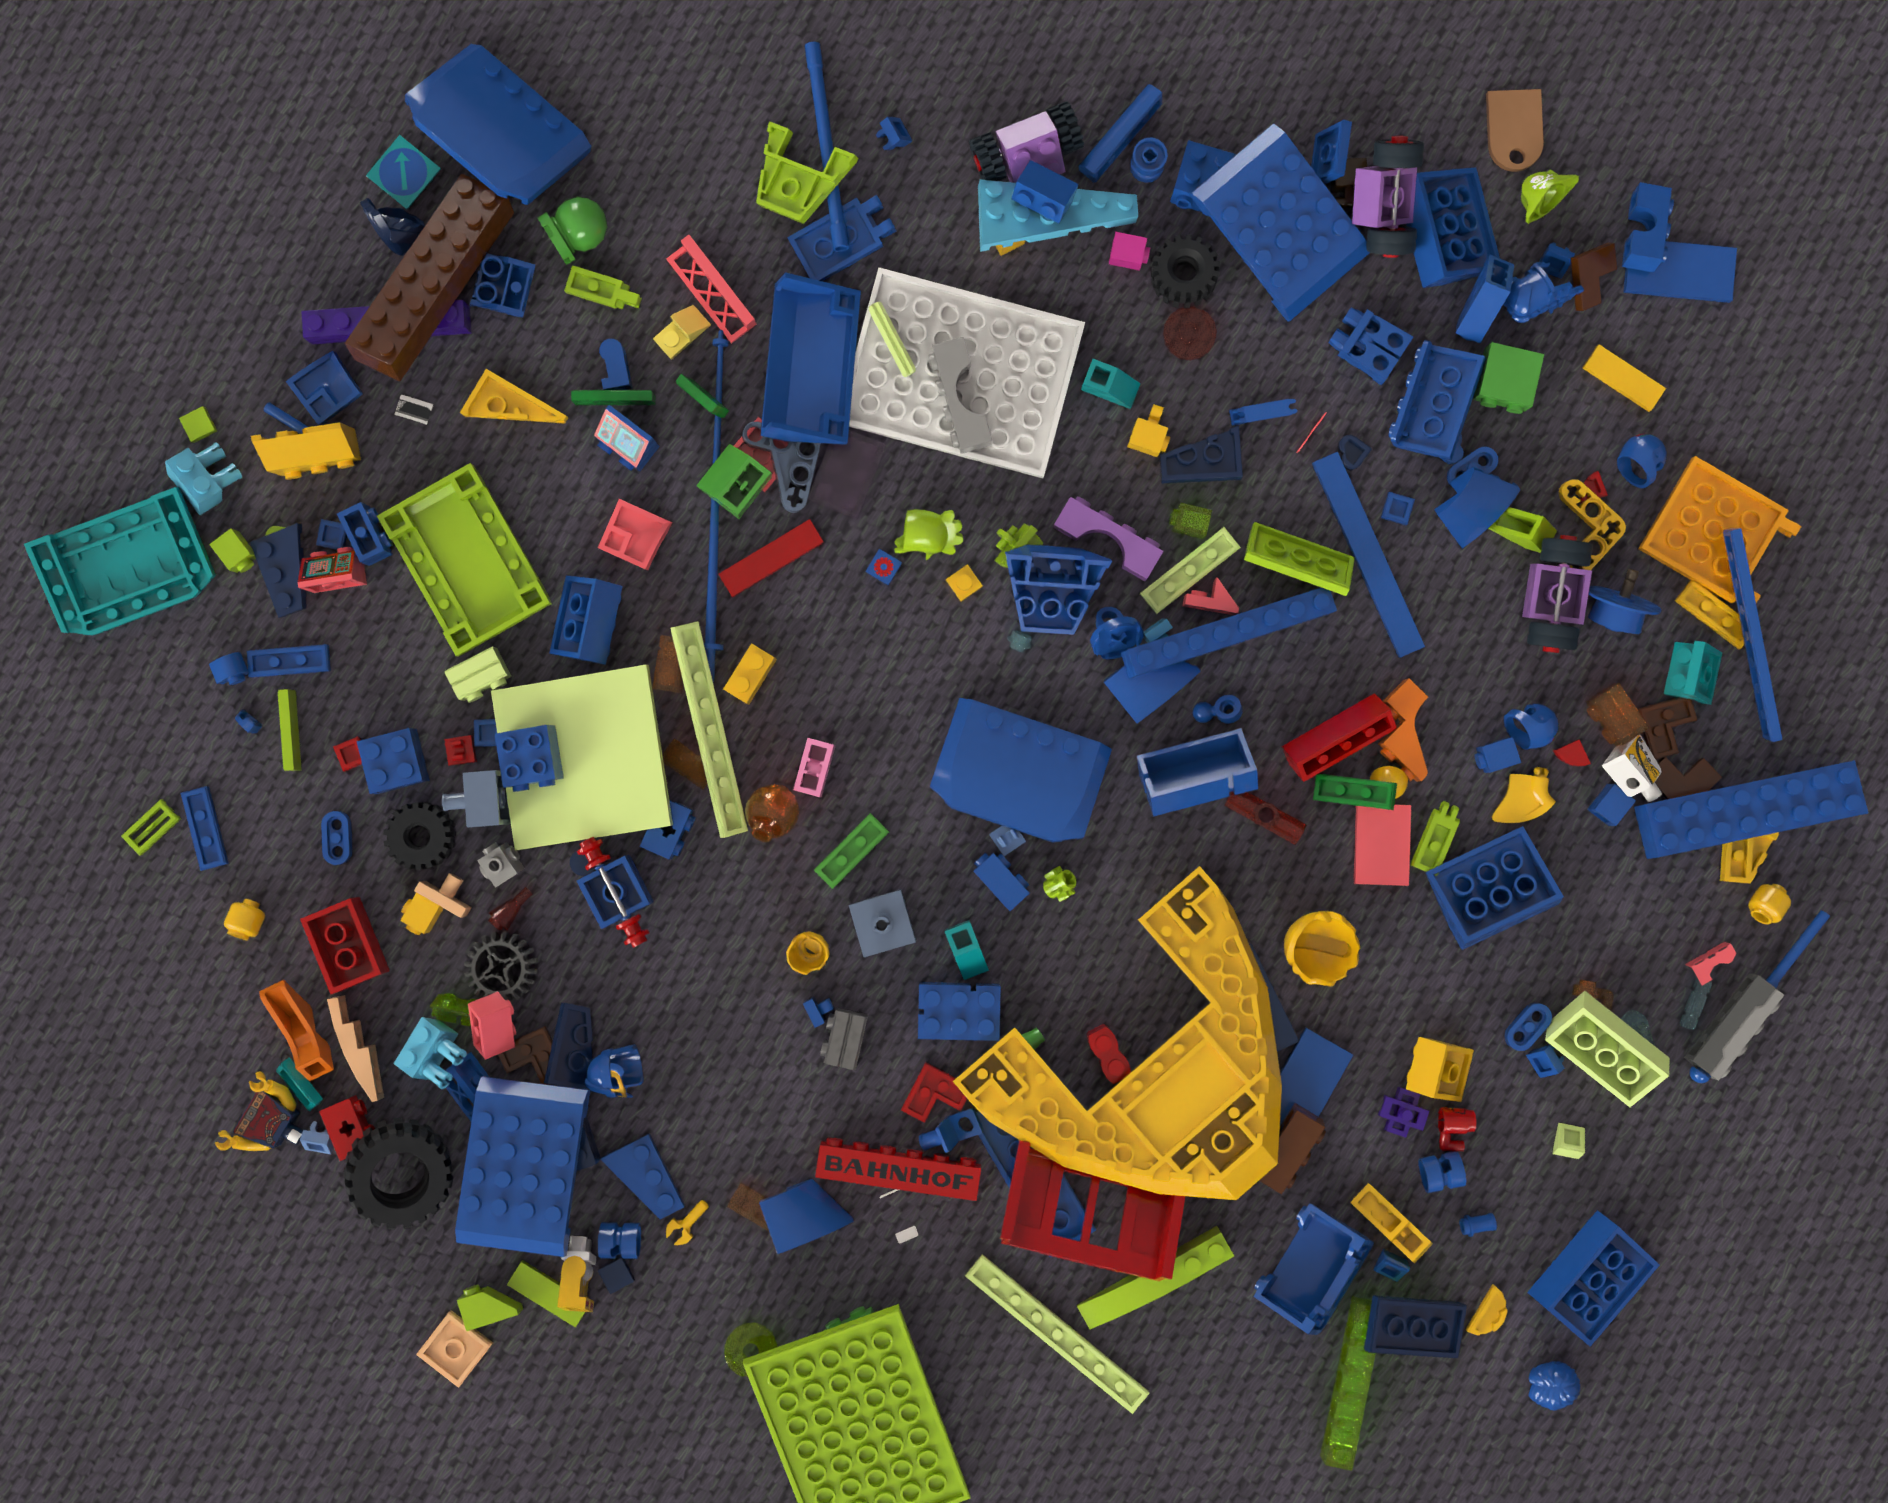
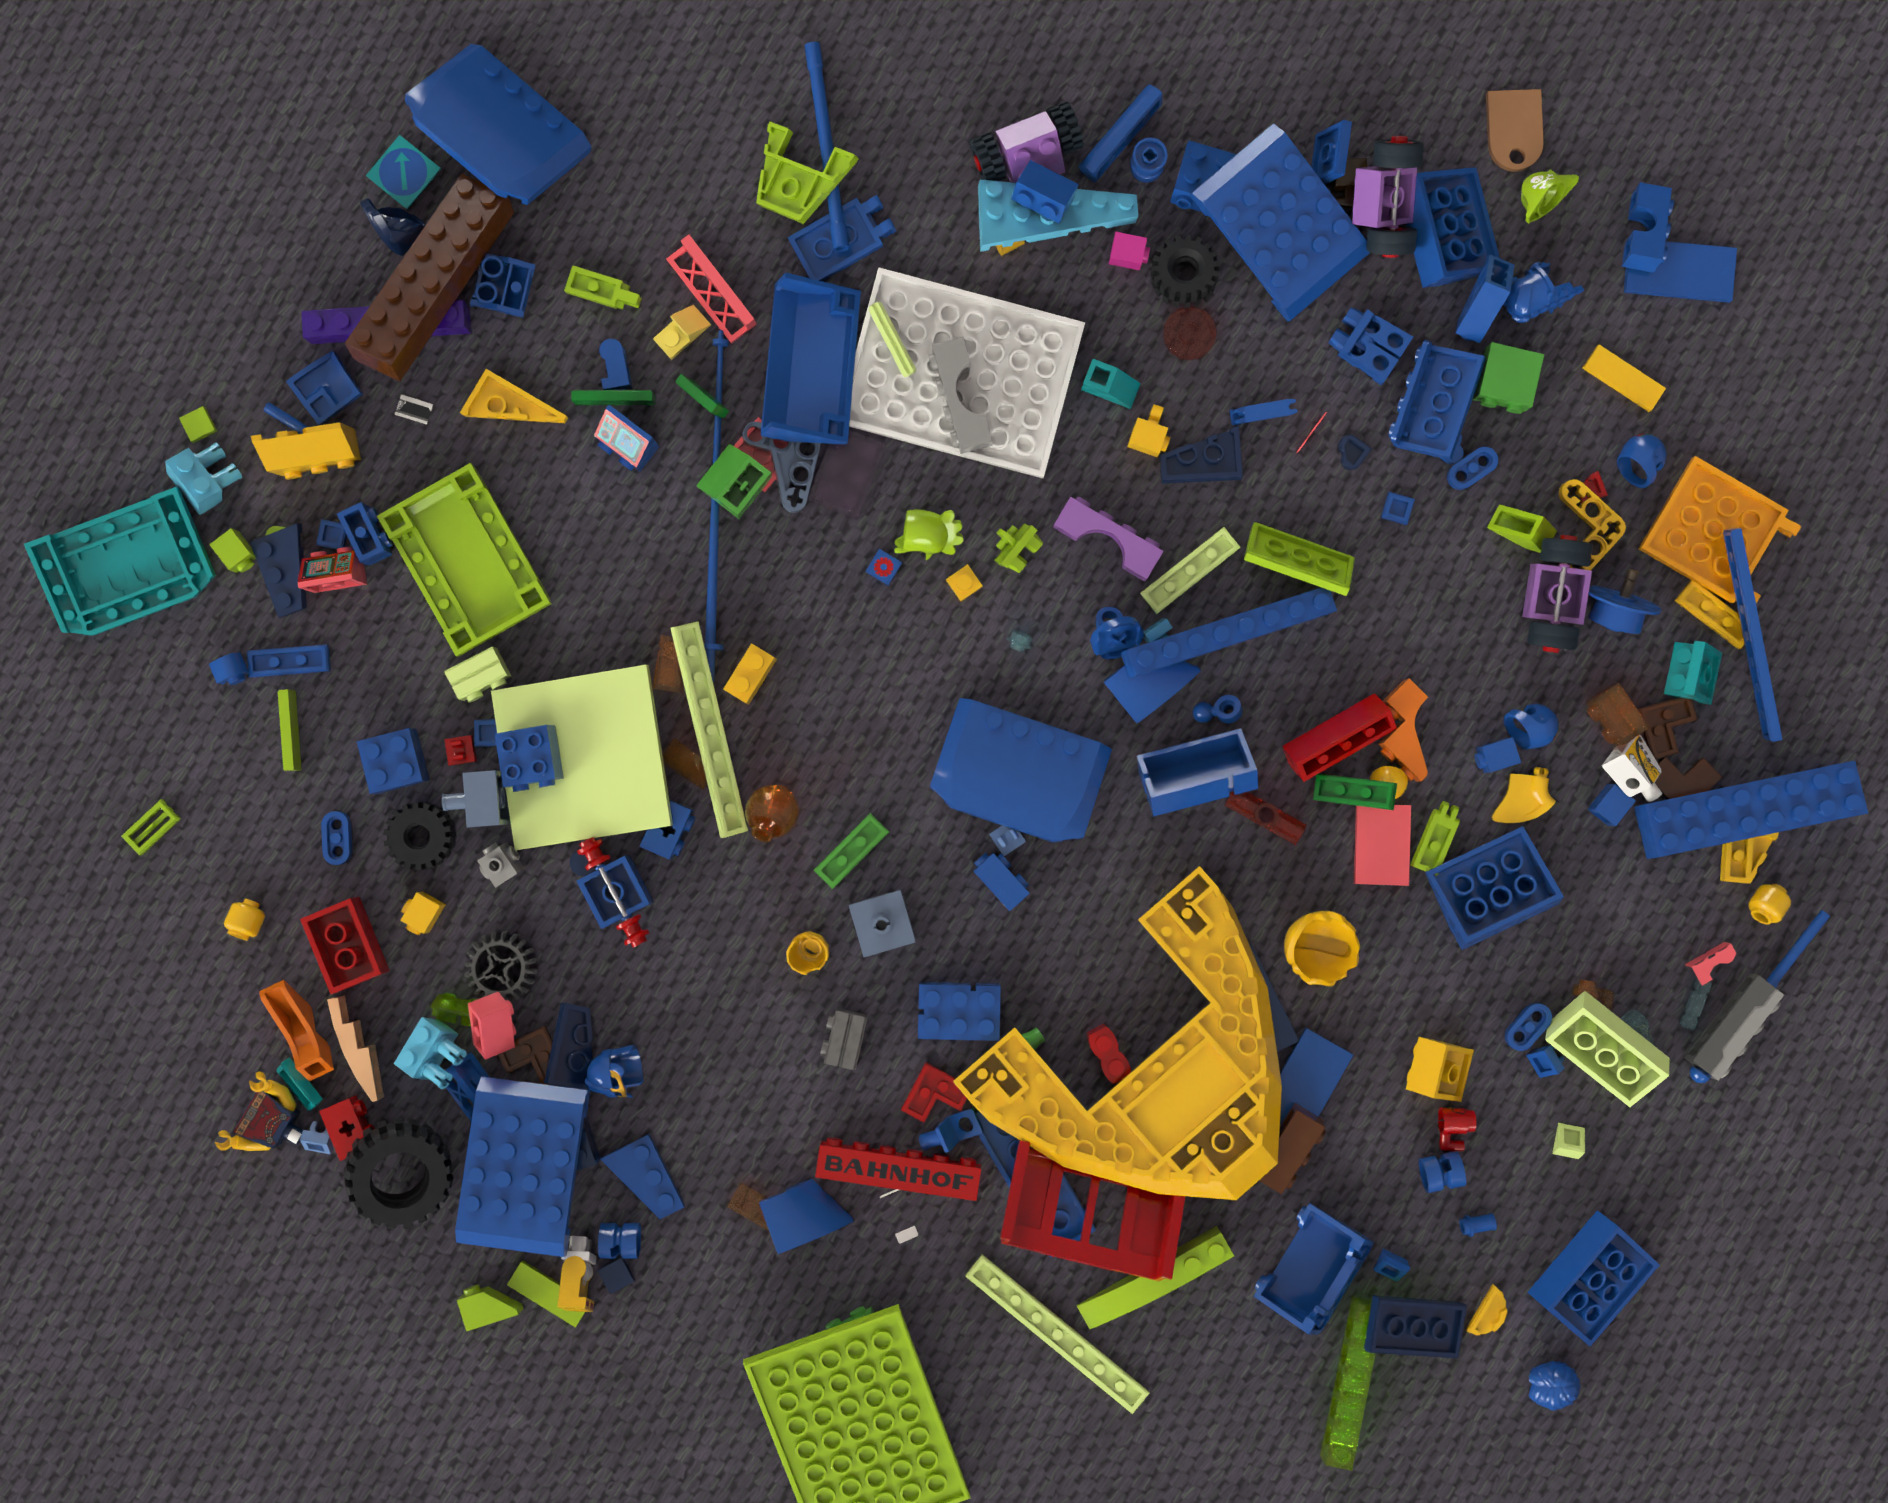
blue tile [181,786,229,871] -> none
blue tile [235,710,262,733] -> none
red tile [333,737,362,772] -> none
light nougat tile [414,873,472,918] -> none
light nougat tile [416,1310,493,1388] -> none
clear red cone [488,887,532,931] -> none
bright green tile [537,197,607,265] -> none
blue slope [549,575,622,665] -> none
coral plate [598,499,672,570] -> none
yellow bar [666,1200,709,1245] -> none
red tile [718,519,824,598] -> none
clear neon green tile [724,1323,778,1377] -> none
bright pink brick [793,738,835,797] -> none
blue tile [803,997,834,1028] -> none
blue tile [876,117,912,150] -> none
teal slope [945,920,989,980] -> none
blue wedge [1005,544,1112,635] -> none
lime gear [1043,866,1076,902] -> none
clear neon green brick [1169,503,1212,539] -> none
coral slope [1182,578,1239,615] -> none
blue tile [1312,452,1425,658] -> none
yellow slope [1350,1183,1433,1264] -> none
dark purple piece [1378,1087,1429,1138] -> none
blue slope [1434,467,1520,548] -> none
blue tile [1539,242,1575,279] -> none
red tile [1553,739,1591,766] -> none
reddish brown tile [1571,243,1617,311] -> none

